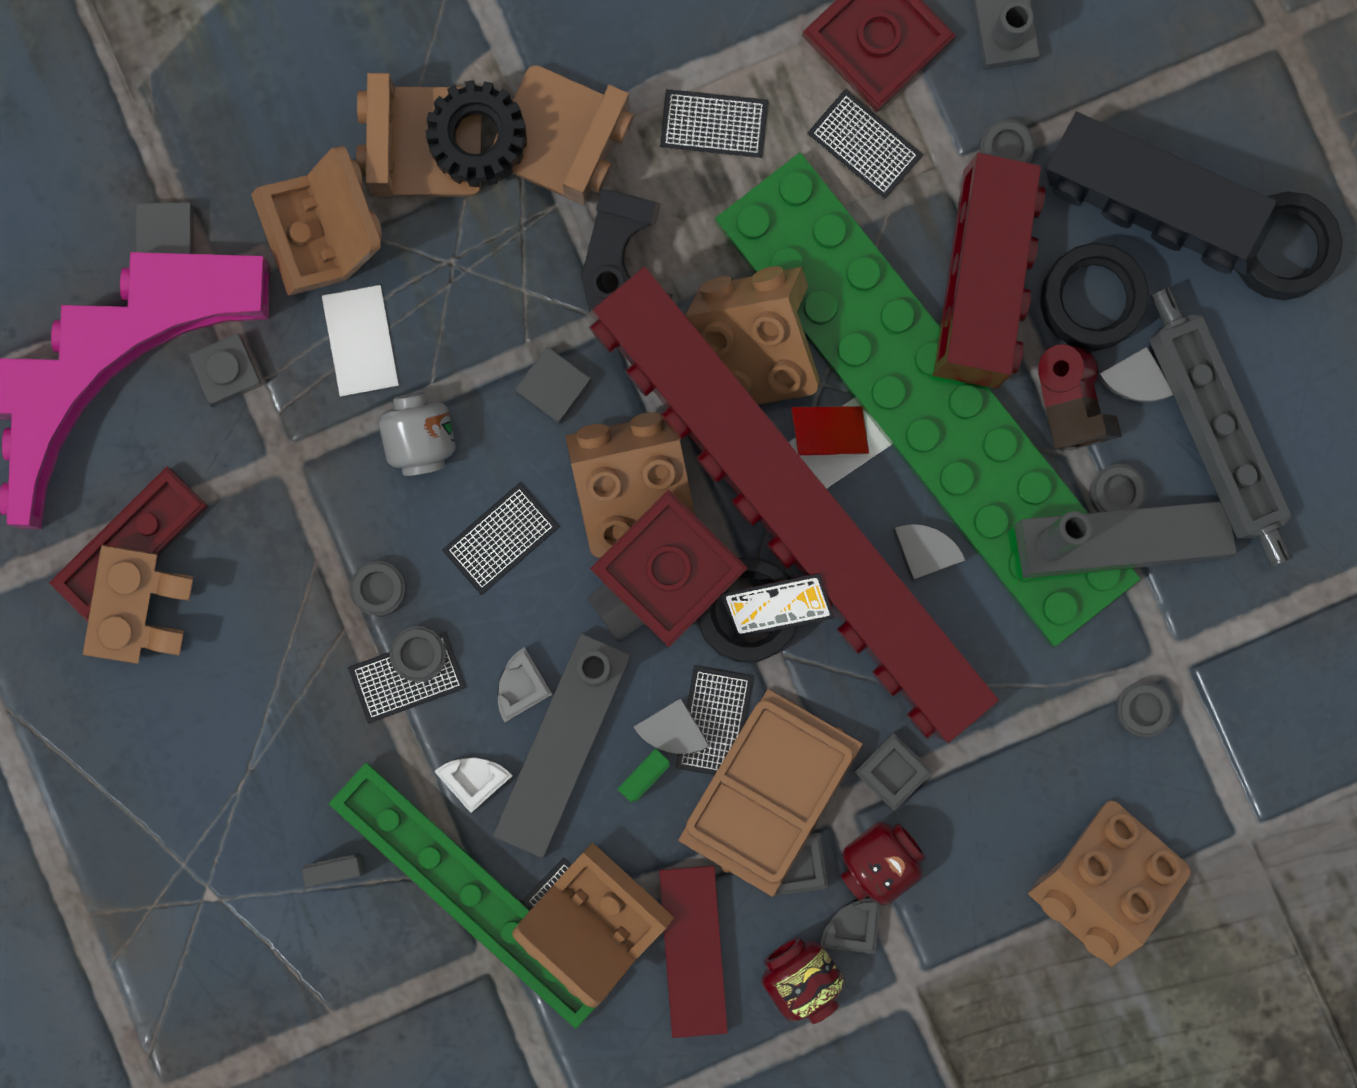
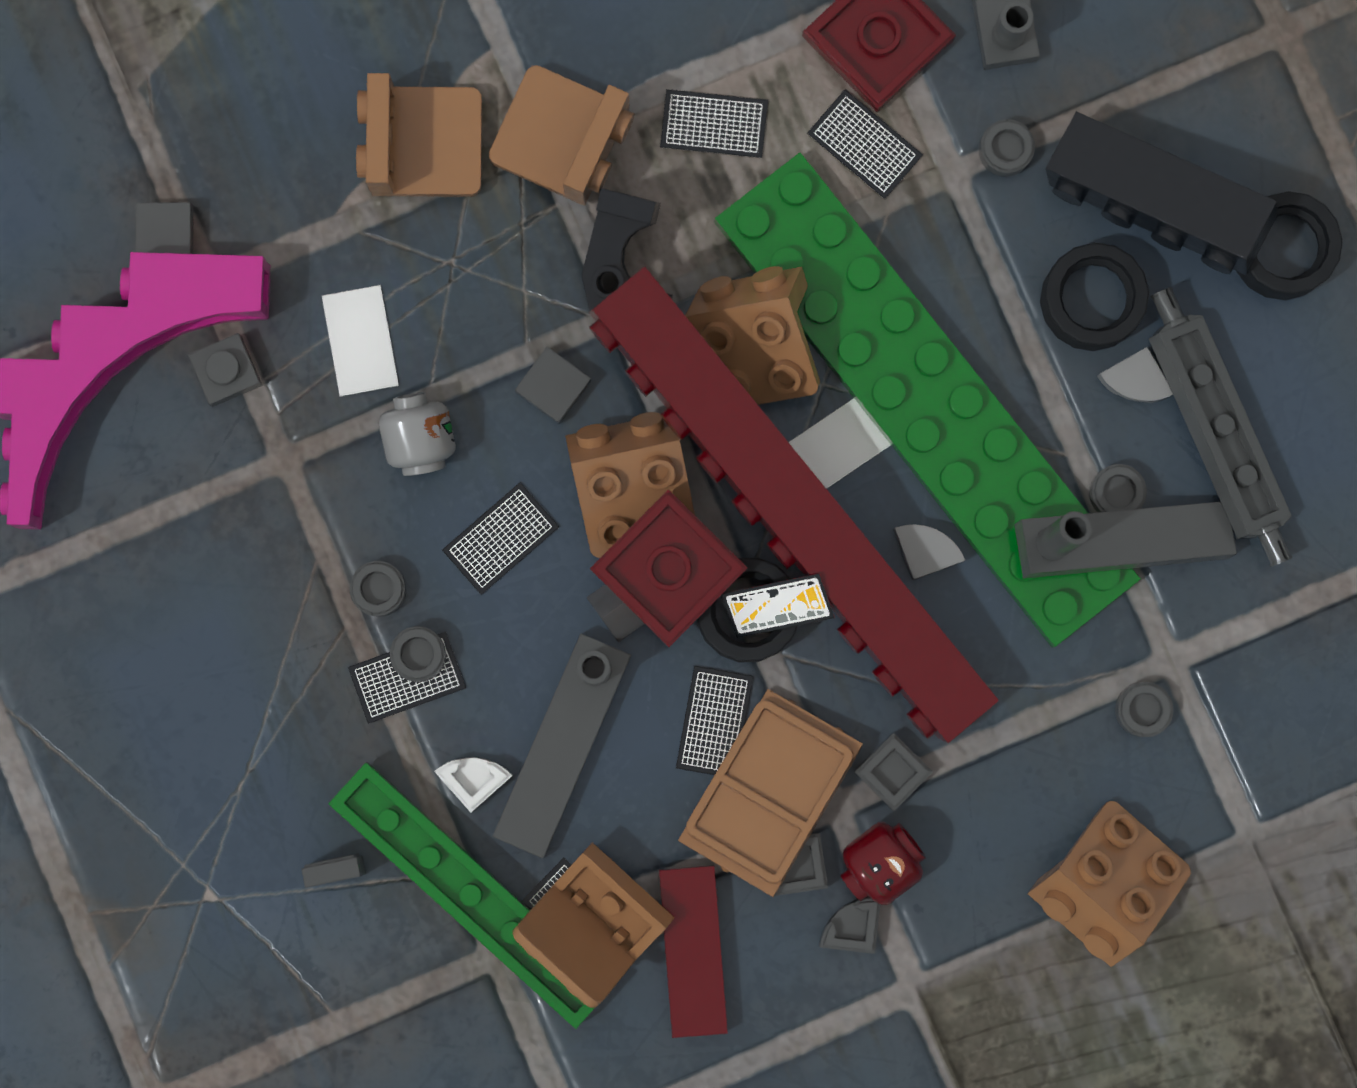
dark red tile [49,466,208,622] -> none
medium nougat plate [82,544,194,664] -> none
medium nougat bracket [251,146,382,296] -> none
black tyre [425,80,527,187] -> none
light grey tile [498,647,553,723] -> none
green tile [617,749,670,802] -> none
light grey tile [634,698,710,754] -> none
dark red head [761,937,845,1024] -> none
red sticker [791,406,869,456] -> none
dark red brick [933,152,1045,389] -> none
leg [1038,344,1122,451] -> none

